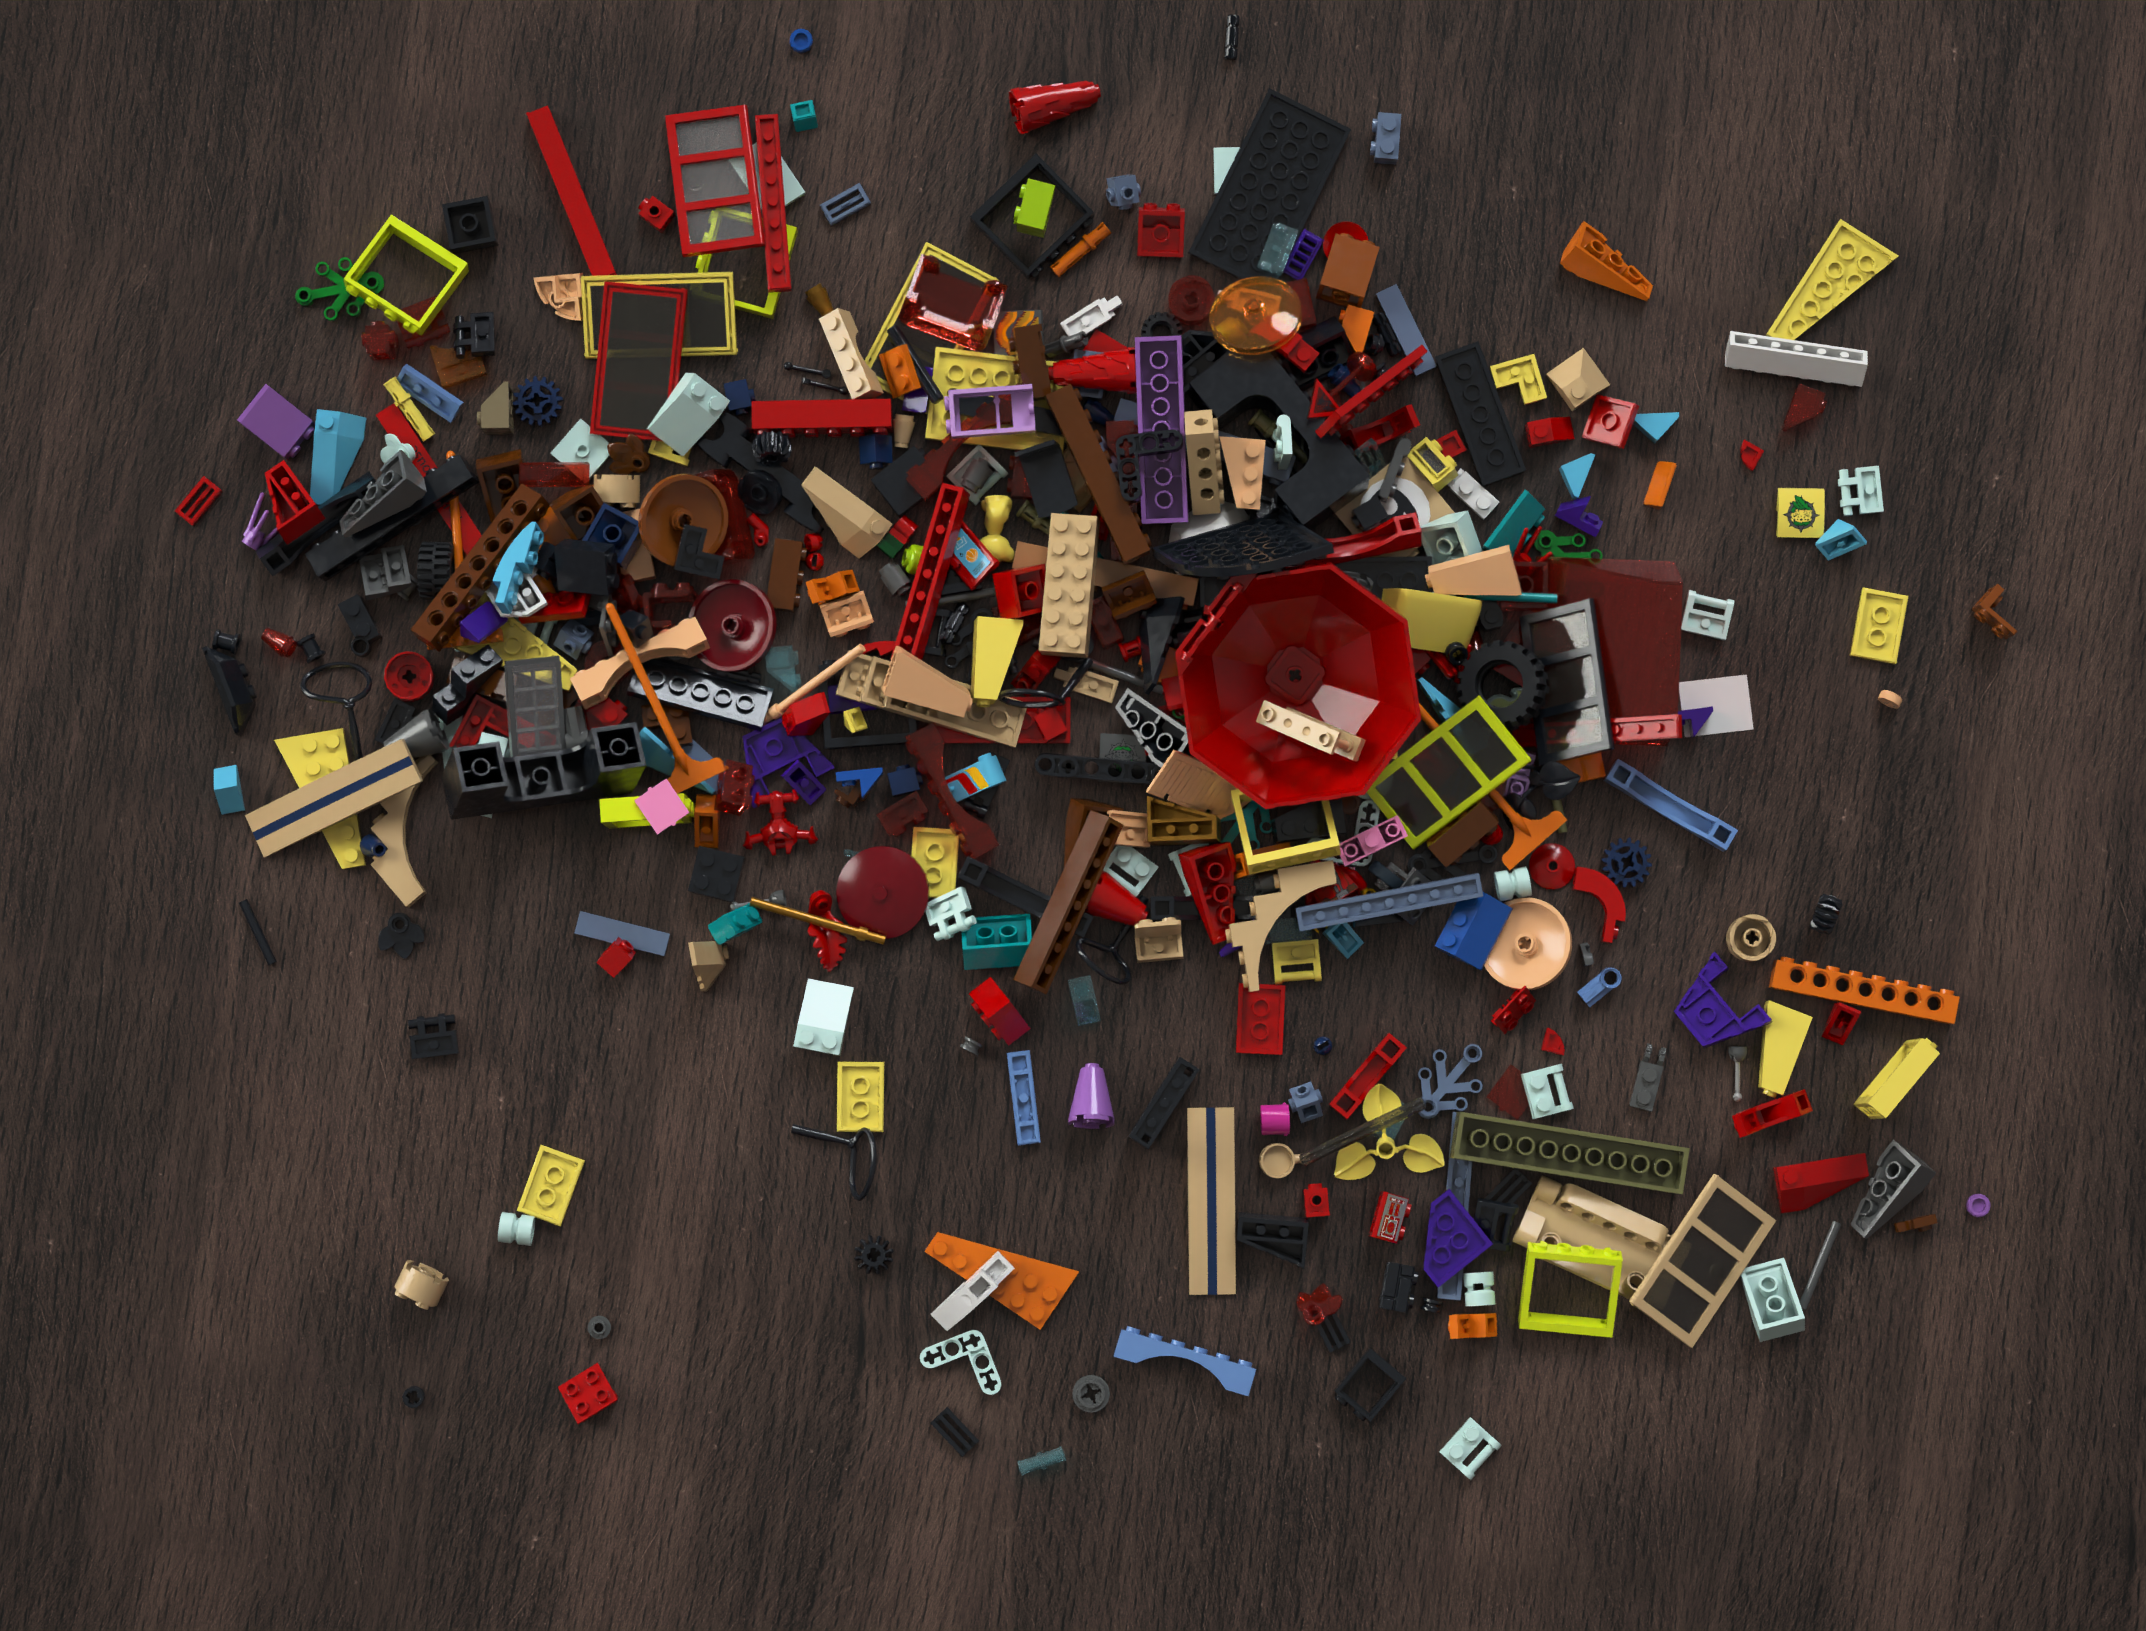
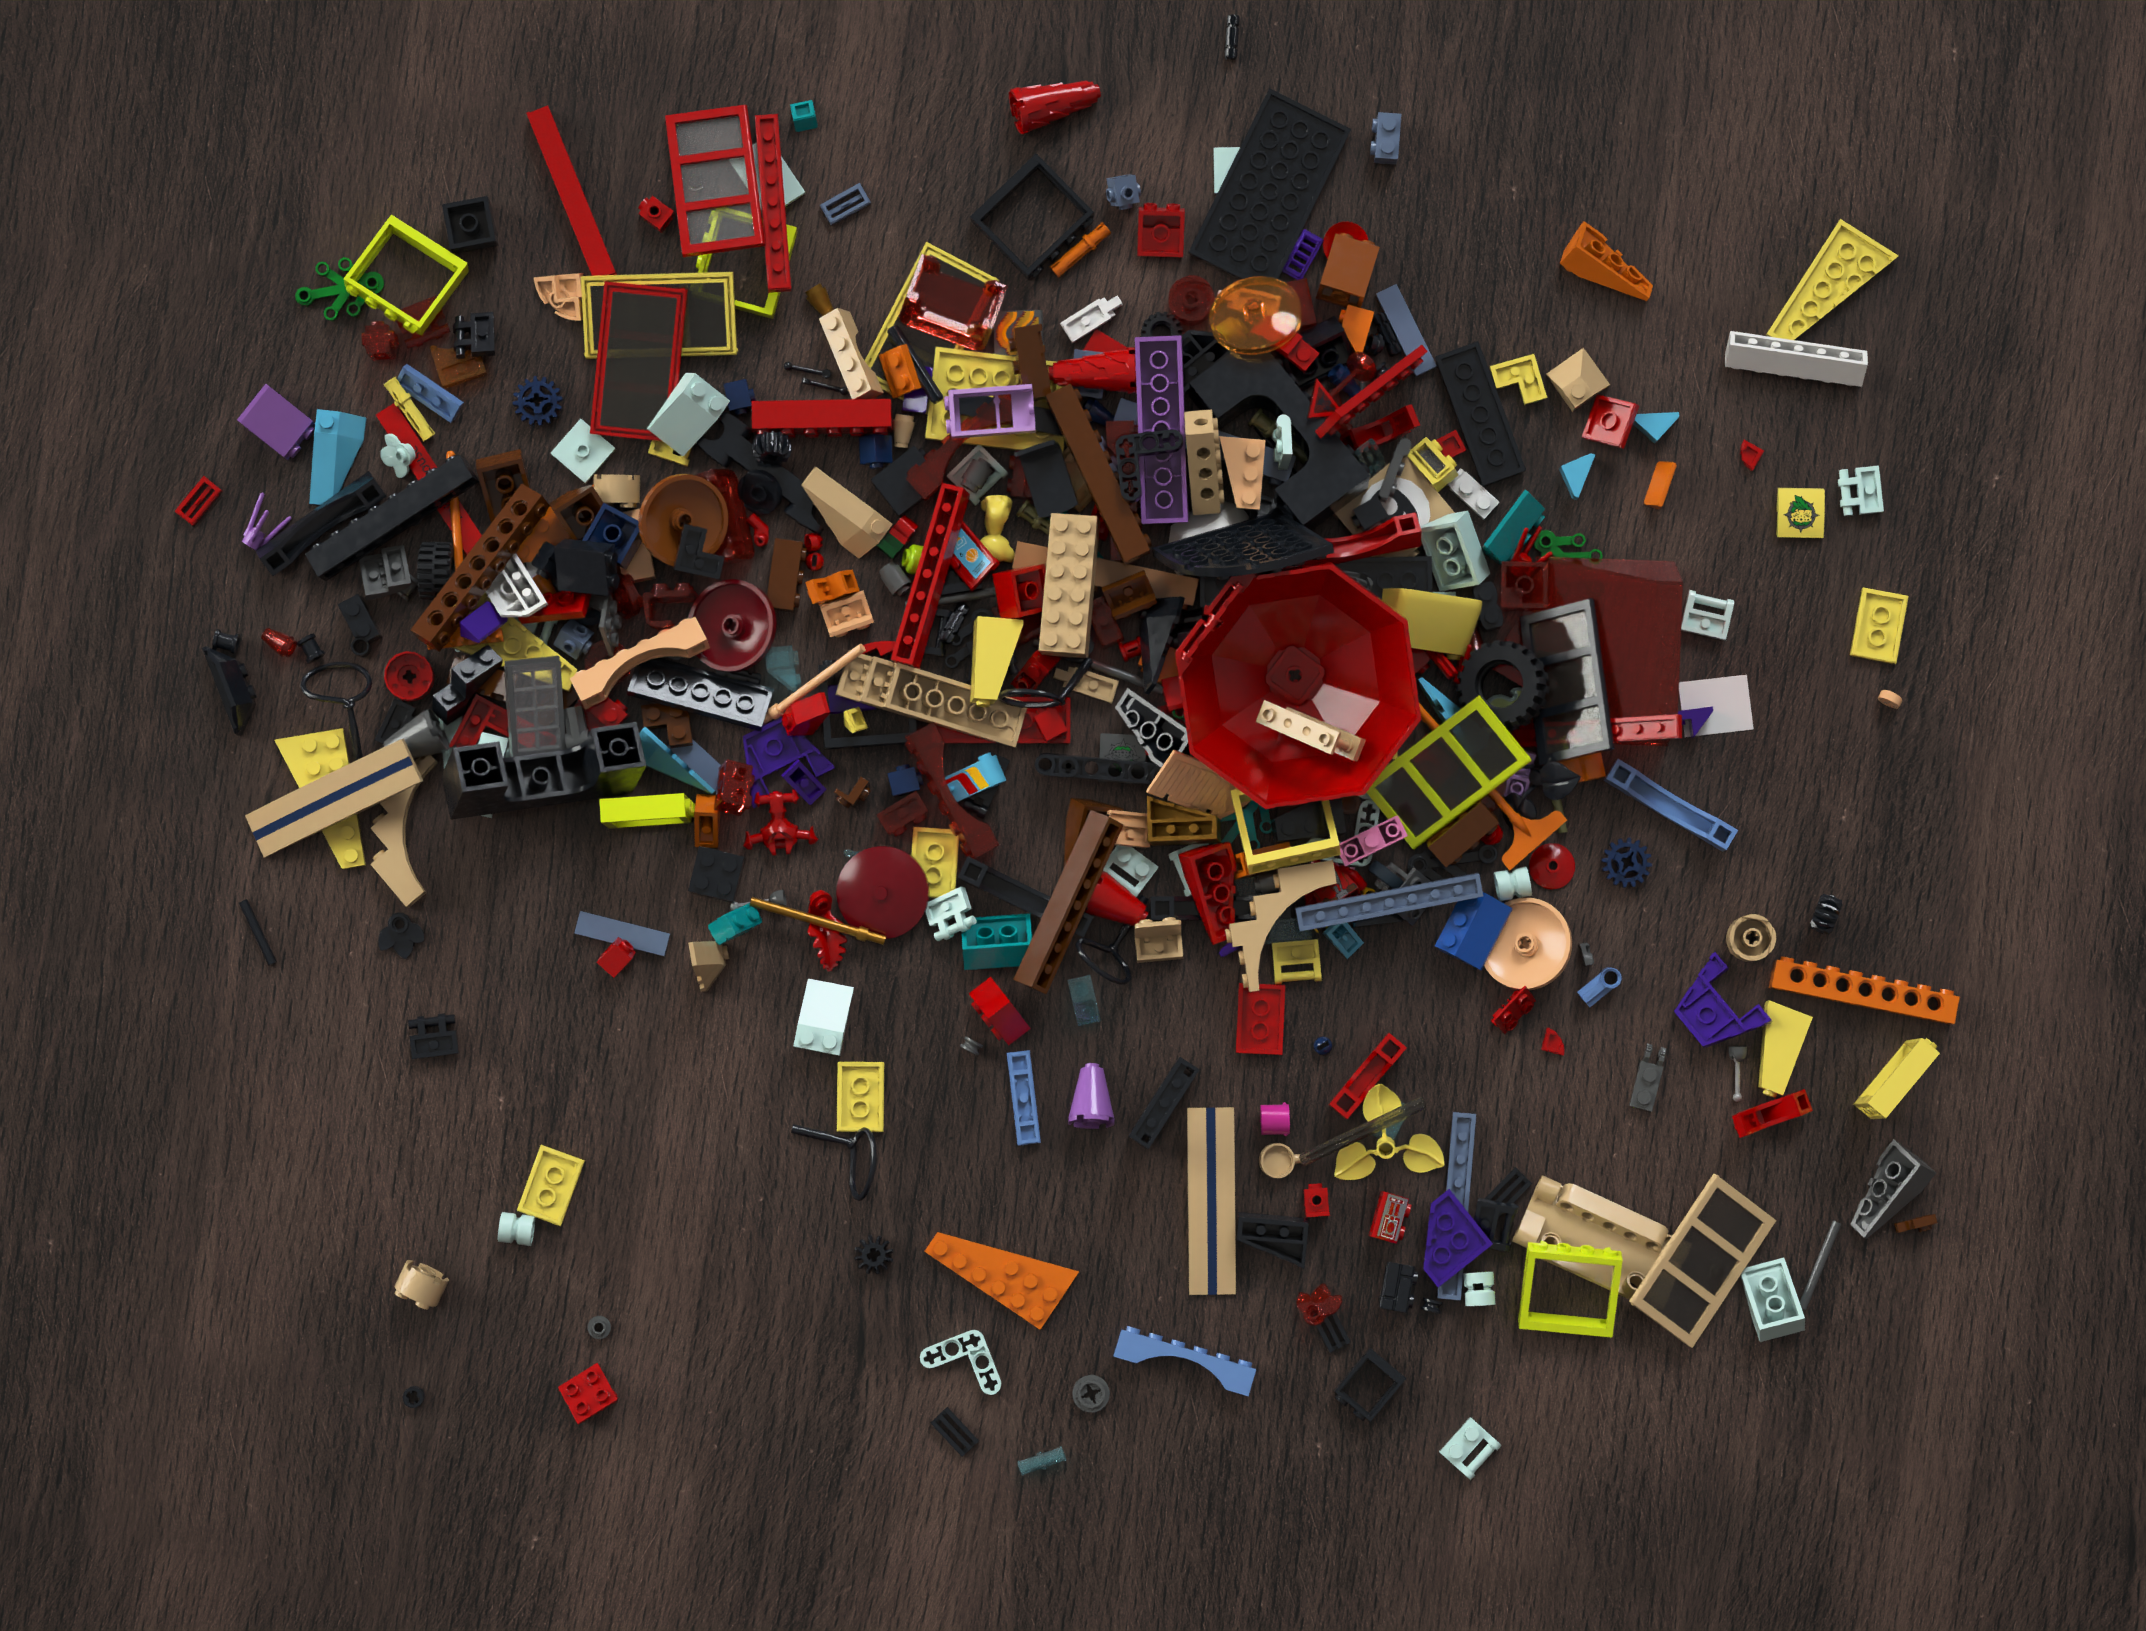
medium azure slope [214,765,245,815] -> none
red wedge [265,460,326,545] -> none
dark grey wedge [340,450,427,538] -> none
dark blue cone [360,834,386,857] -> none
dark tan slope [477,382,514,435] -> none
medium azure slope [493,522,544,614] -> none
clear red tile [519,462,590,487] -> none
orange piece [605,603,729,794] -> none
reddish brown plate [607,434,650,475] -> none
black brick [617,609,654,648] -> none
bright pink piece [634,779,690,835] -> none
blue tile [790,29,813,53] -> none
blue slope [836,767,883,799] -> none
light nougat slope [882,646,973,718] -> none
white slope [931,1251,1015,1331] -> none
lime brick [1013,178,1055,238] -> none
dark grey axle [1044,331,1088,357] -> none
clear light blue hinge [1257,223,1299,276] -> none
sand blue brick [1288,1082,1323,1123] -> none
sand blue plant [1416,1044,1483,1119] -> none
light nougat slope [1425,545,1522,596] -> none
black bush [1445,642,1468,666] -> none
orange brick [1448,1313,1497,1339] -> none
olive brick [1449,1112,1690,1195] -> none
teal bar [1464,593,1557,603] -> none
clear red piece [1487,1064,1529,1120] -> none
light aqua plate [1521,1064,1574,1119] -> none
red slope [1525,417,1575,449] -> none
dark purple slope [1555,496,1603,537] -> none
red arch [1571,866,1626,944] -> none
red wedge [1773,1153,1869,1213] -> none
clear red slope [1781,384,1827,431] -> none
medium azure slope [1815,519,1867,560] -> none
red slope [1821,1002,1861,1045] -> none
medium lavender tile [1966,1194,1990,1217] -> none
dark orange bracket [1971,584,2018,639] -> none

